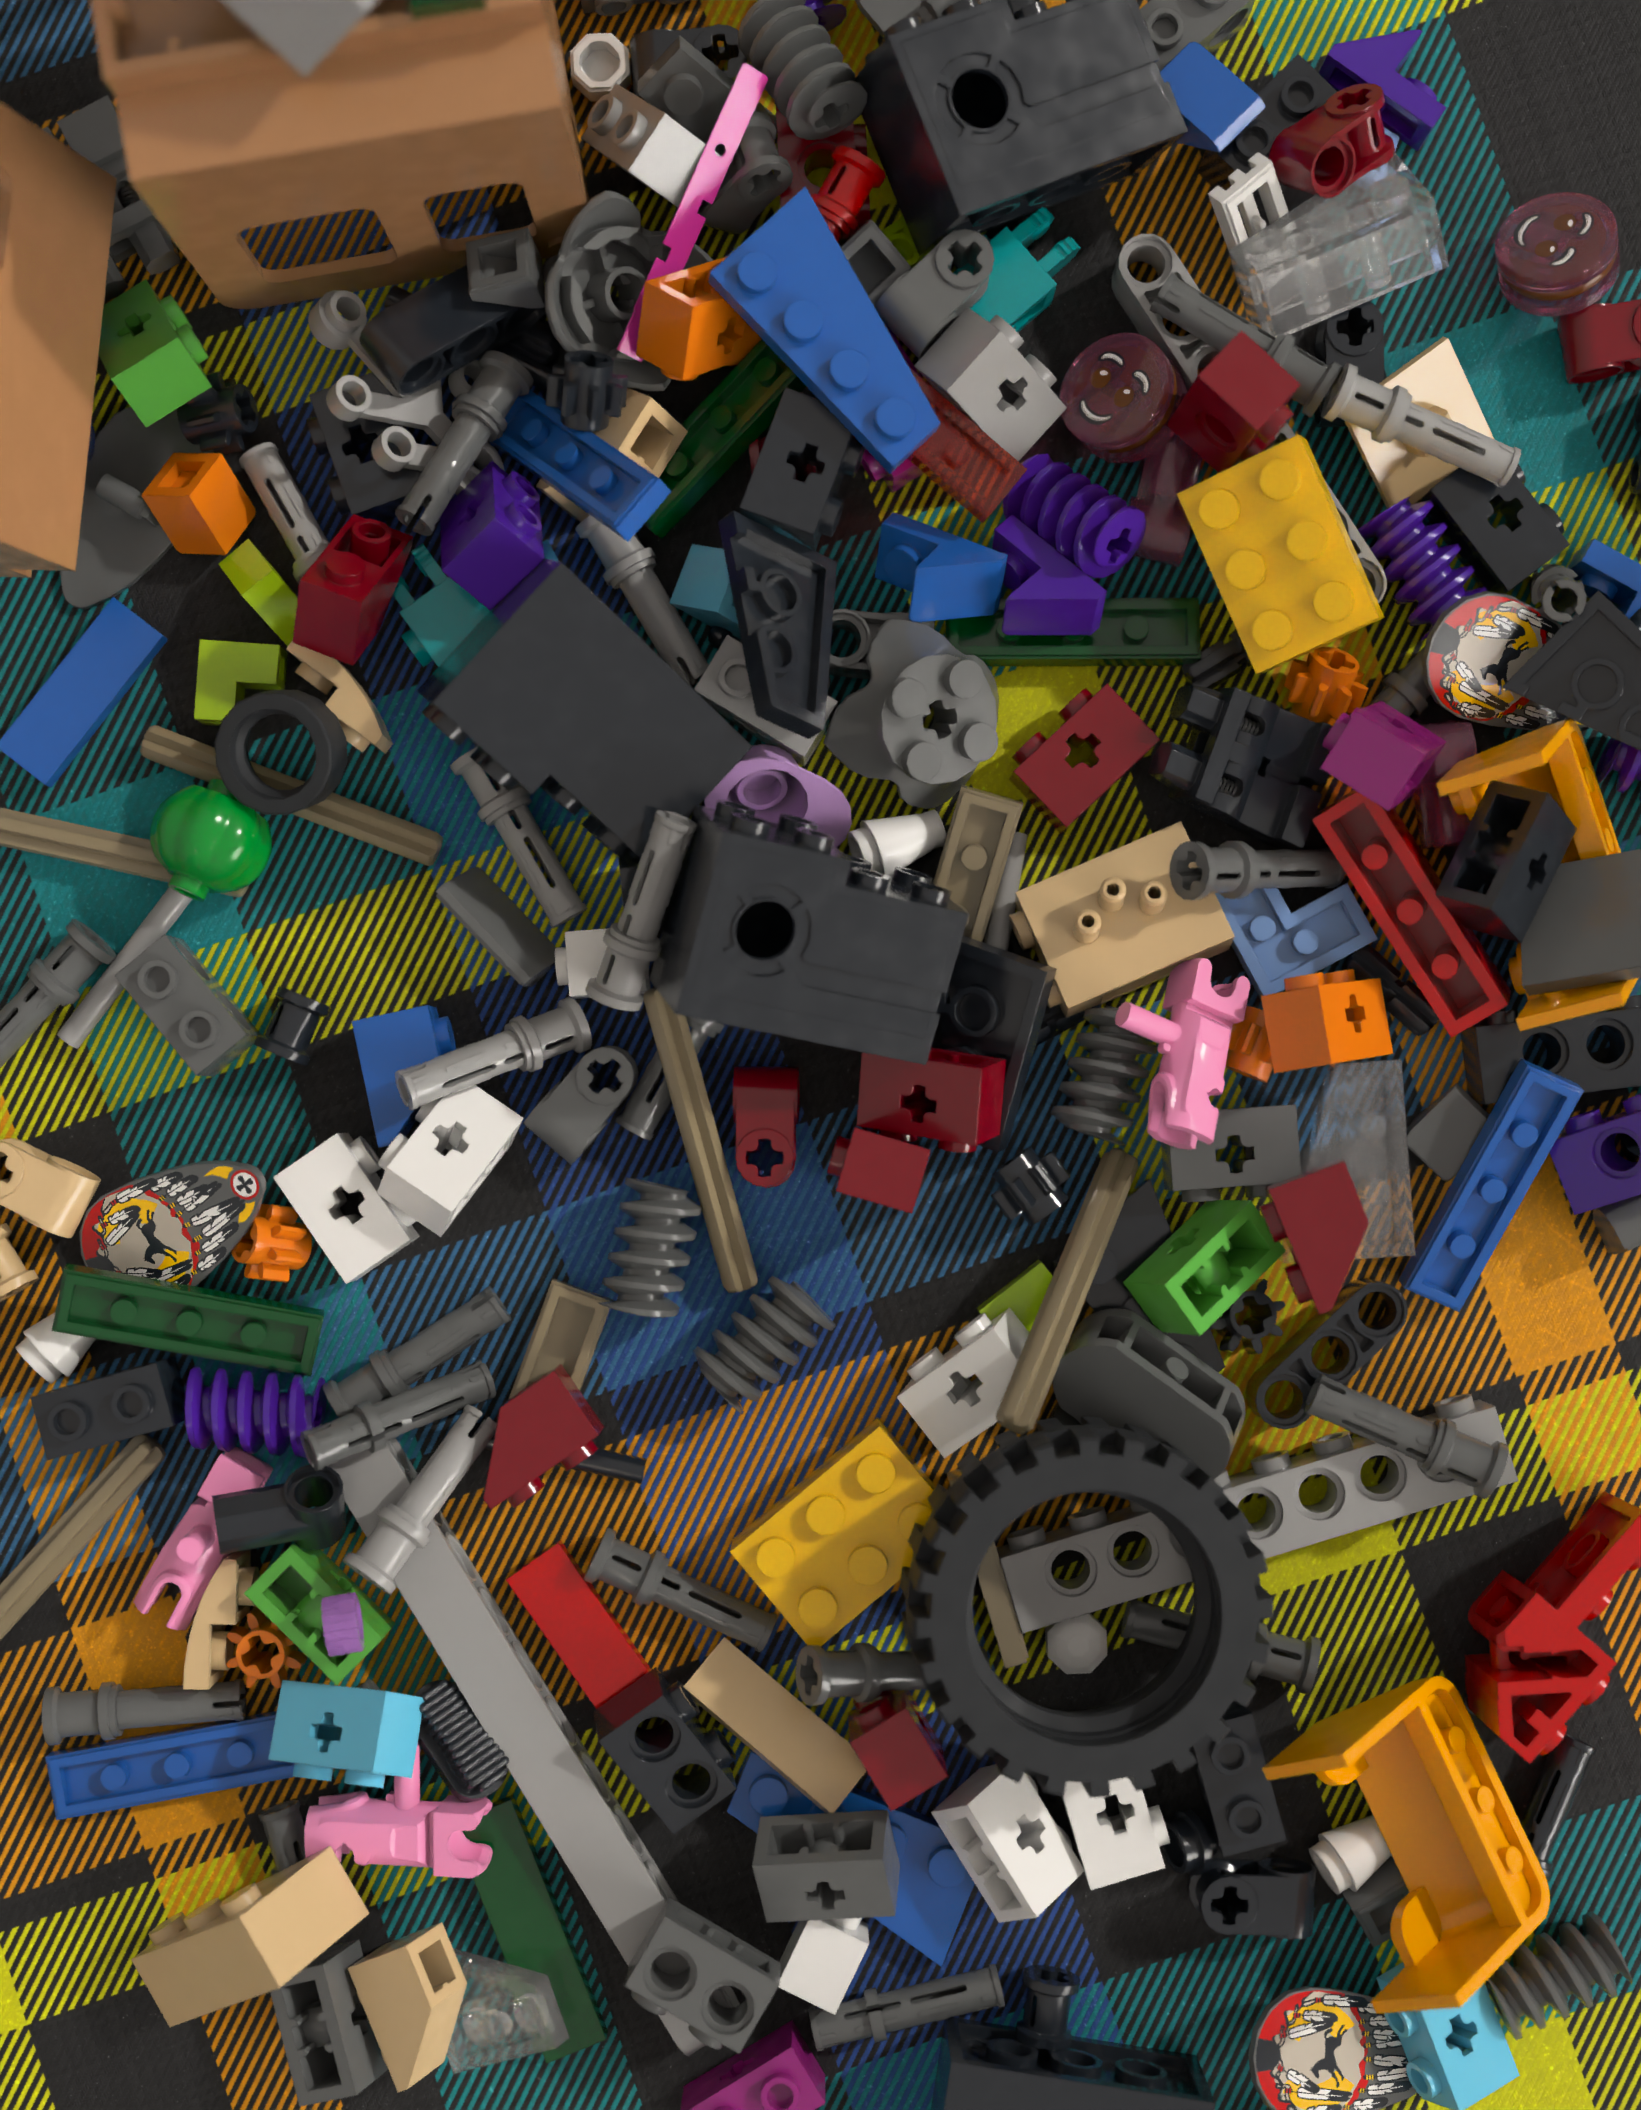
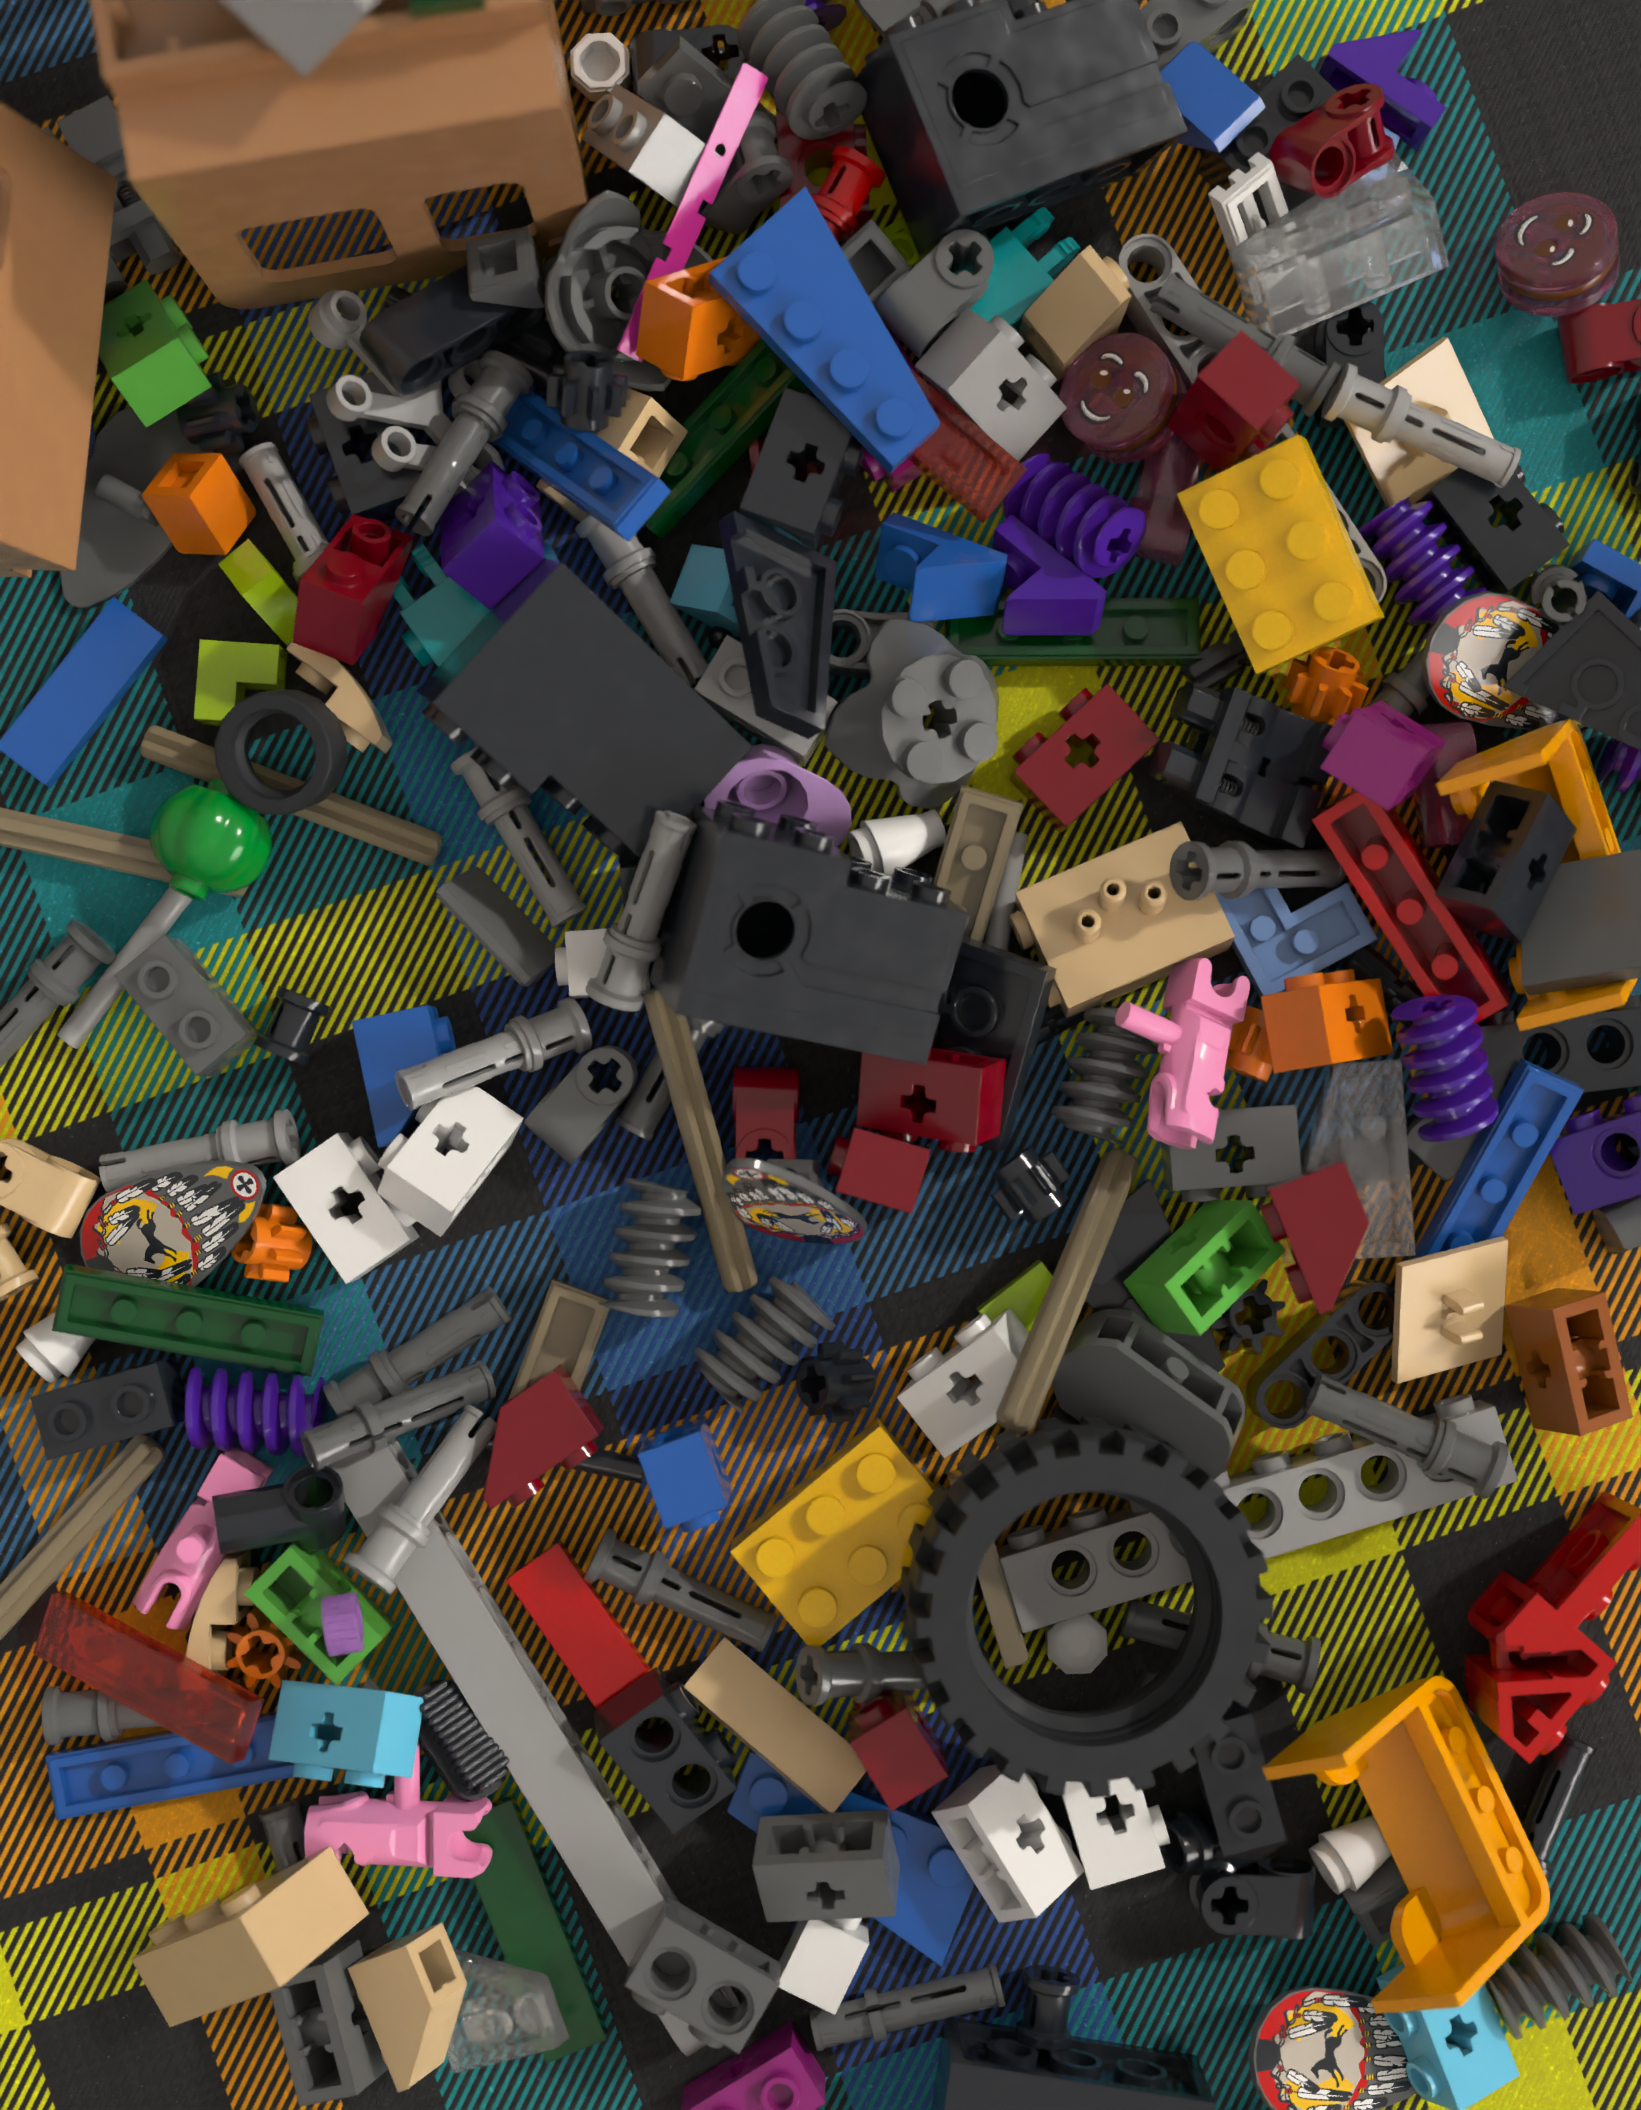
none -> clear red tile [33,1591,264,1764]
none -> light grey pin [99,1109,301,1193]
none -> blue brick [638,1416,732,1533]
none -> shield [721,1158,867,1245]
none -> black gear [796,1341,876,1423]
none -> tan slope [1019,245,1131,381]
none -> dark purple piece [1391,995,1499,1142]
none -> tan piece [1391,1236,1508,1384]
none -> dark orange brick [1505,1288,1633,1436]

